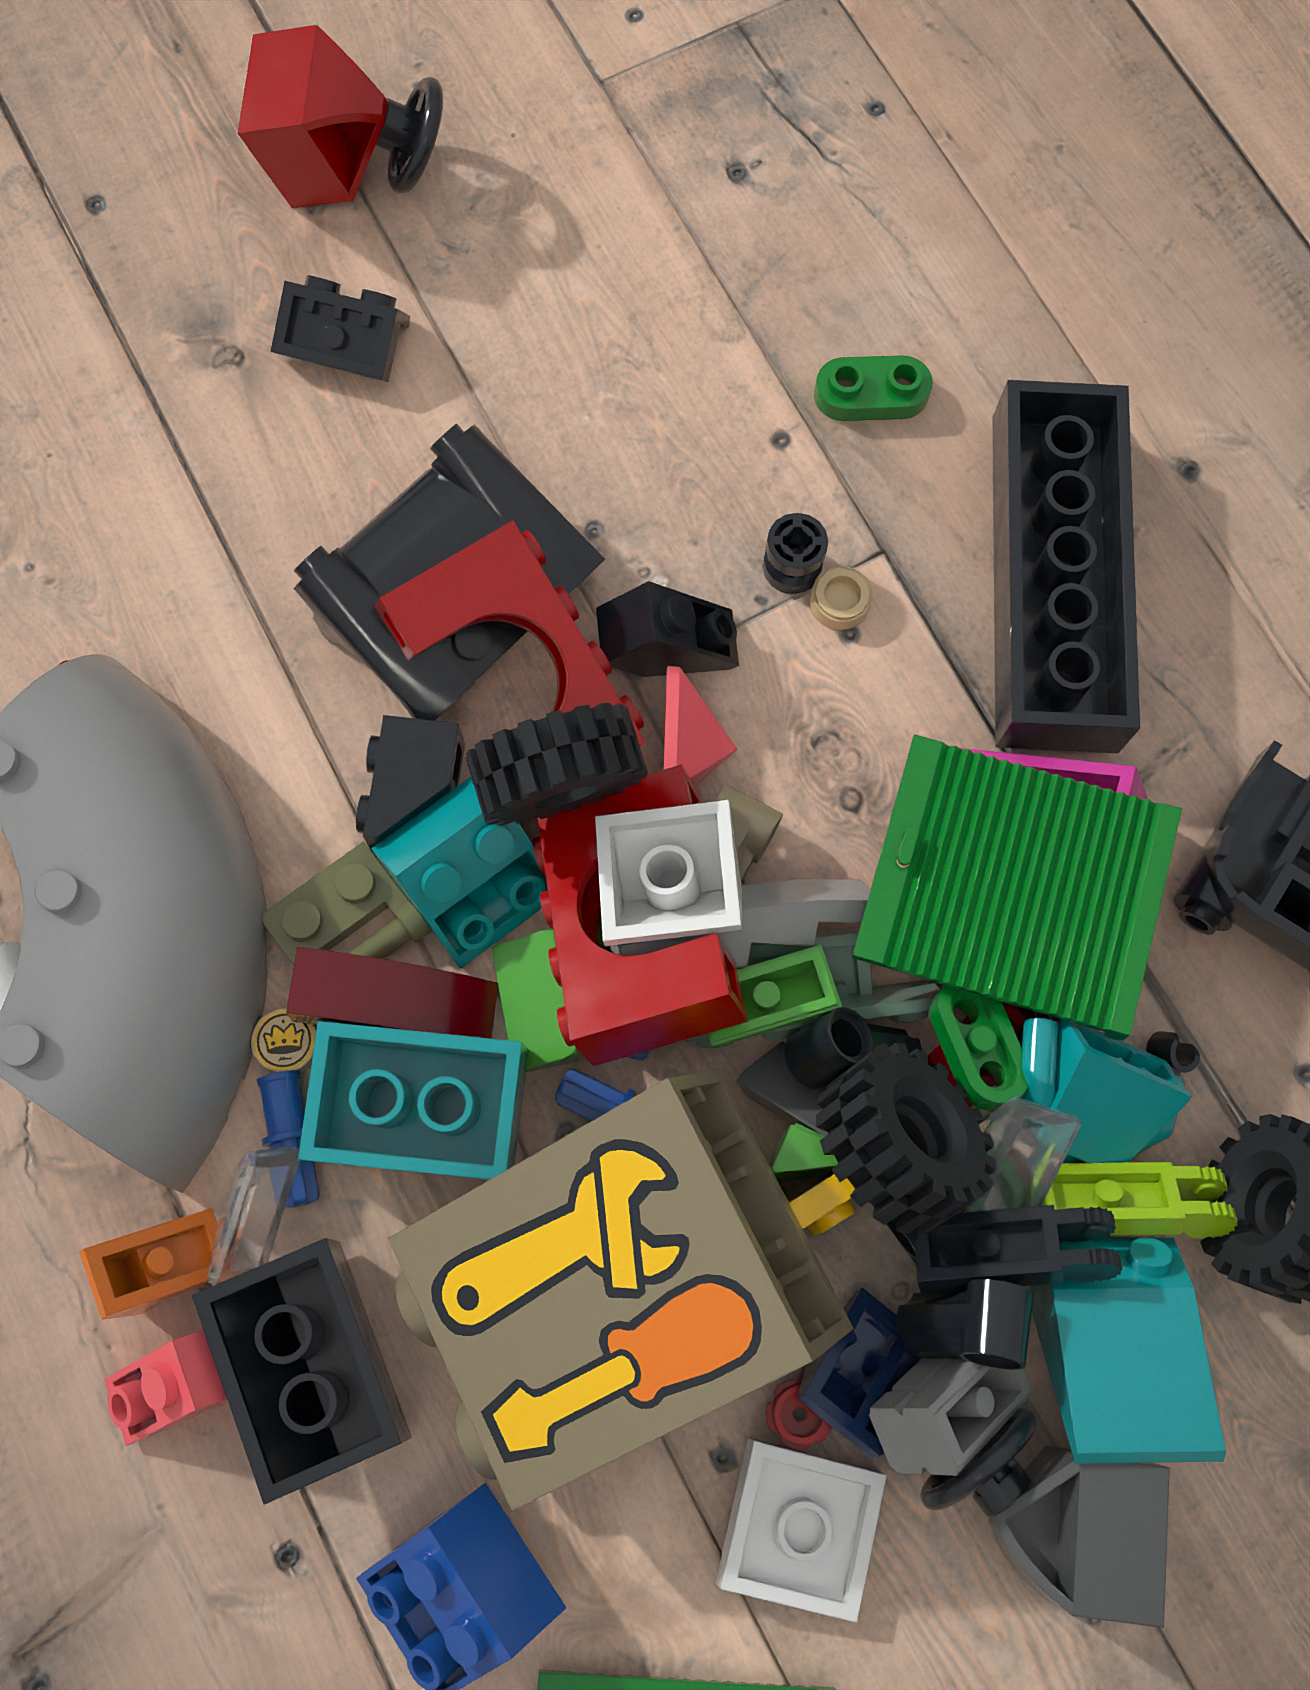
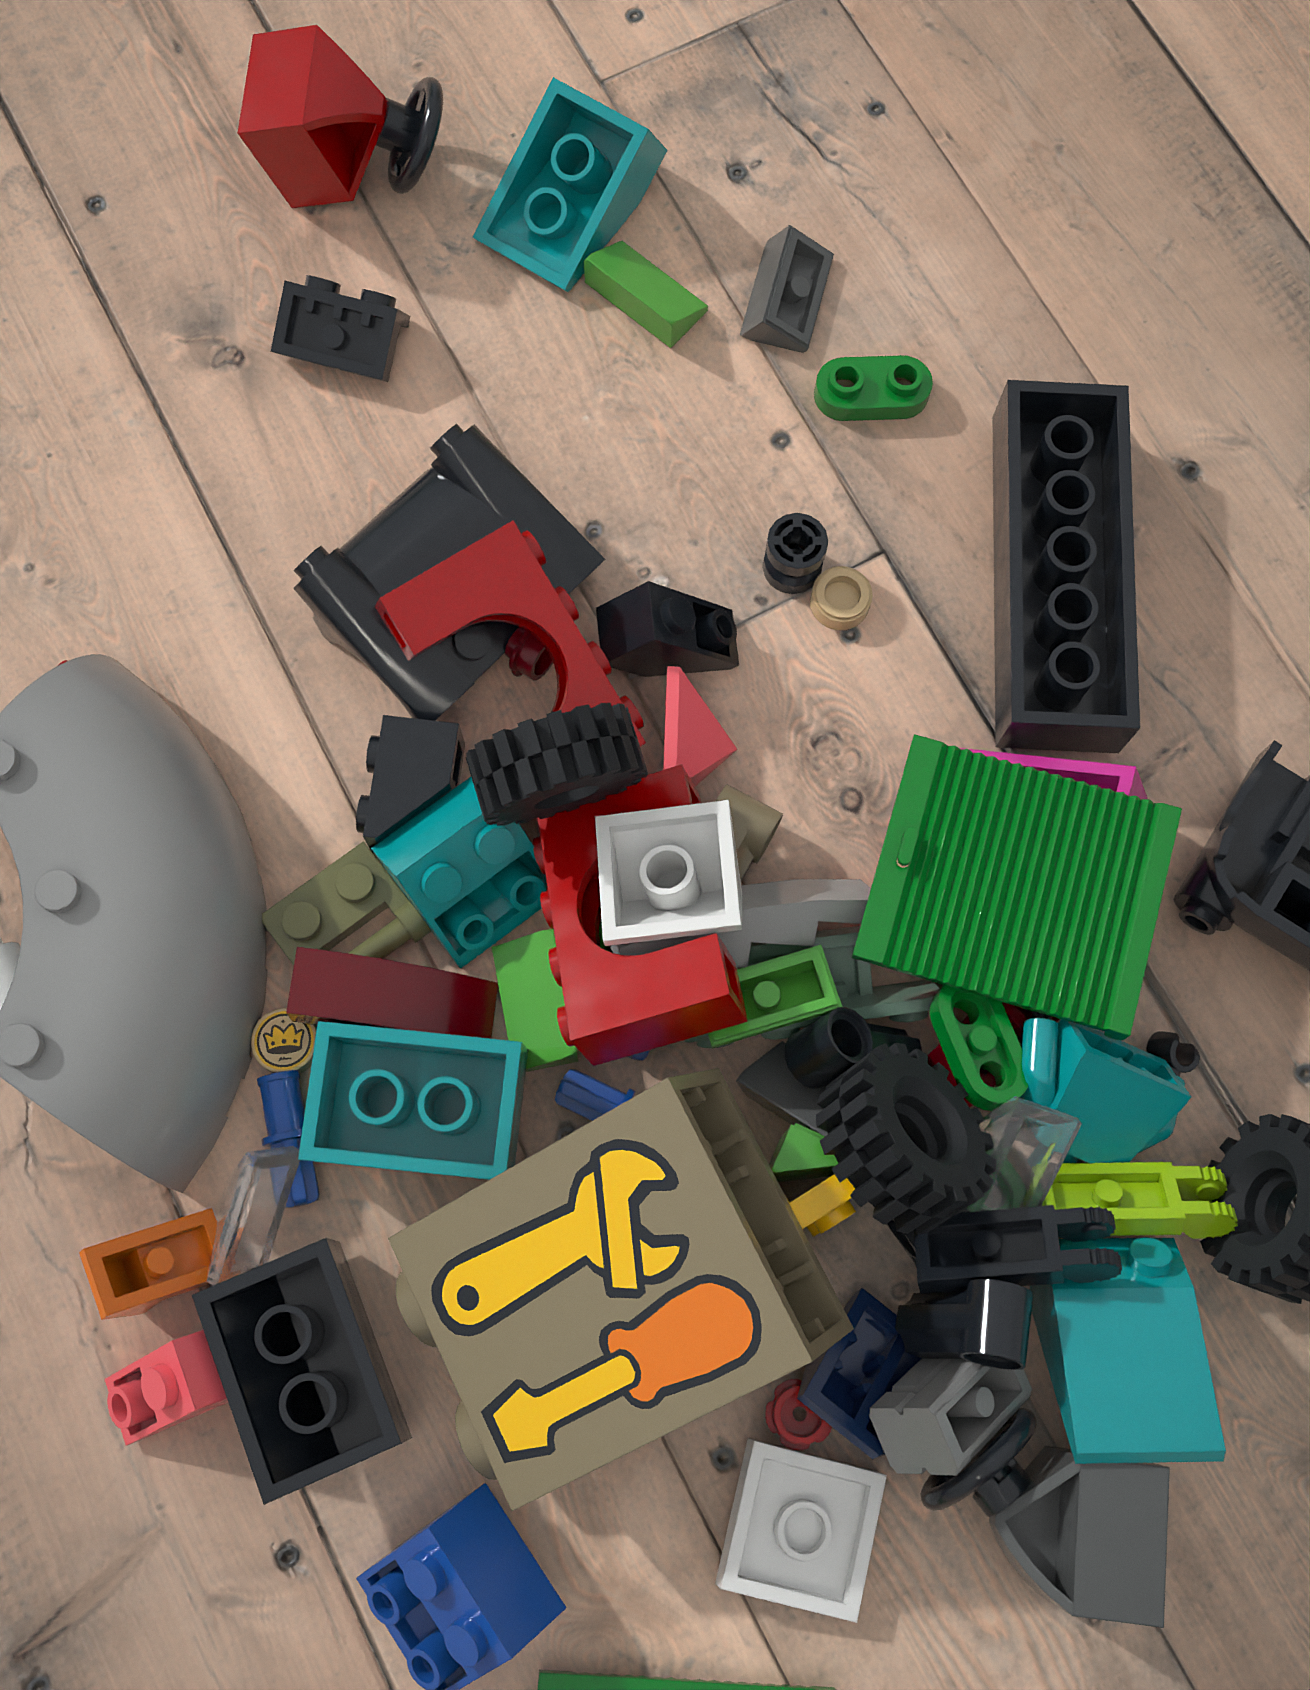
none -> teal slope [472,77,668,293]
none -> dark red plate [505,627,553,681]
none -> bright green slope [584,241,708,348]
none -> dark grey slope [740,225,834,353]

